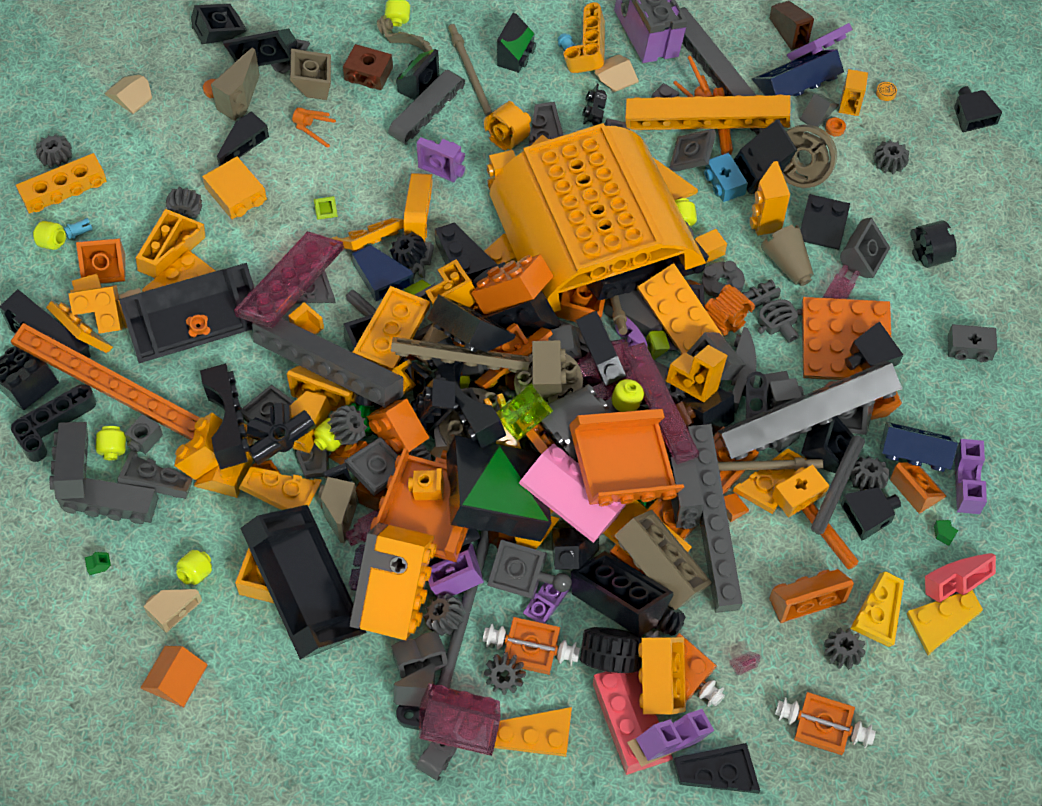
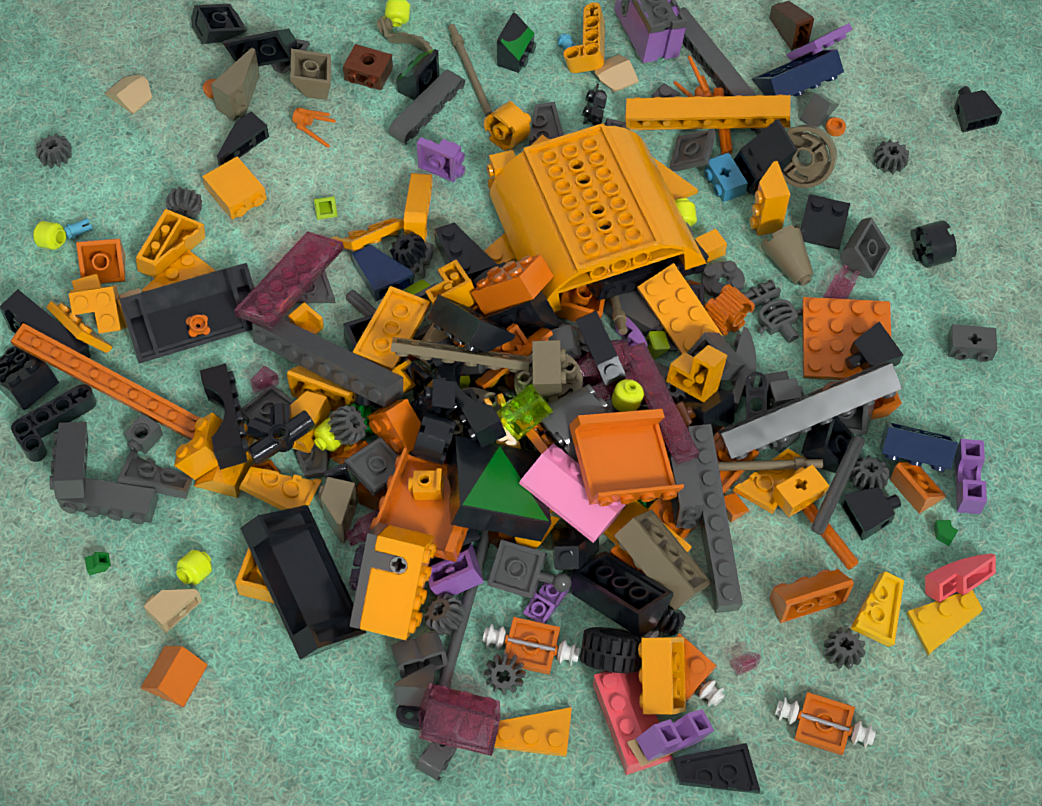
light orange brick [16,153,107,214] -> none
neon yellow head [96,426,126,460] -> none
light orange brick [839,69,868,116] -> none
light orange tile [876,82,897,101] -> none
none -> clear pink slope [250,366,280,393]
none -> black brick [411,411,456,465]

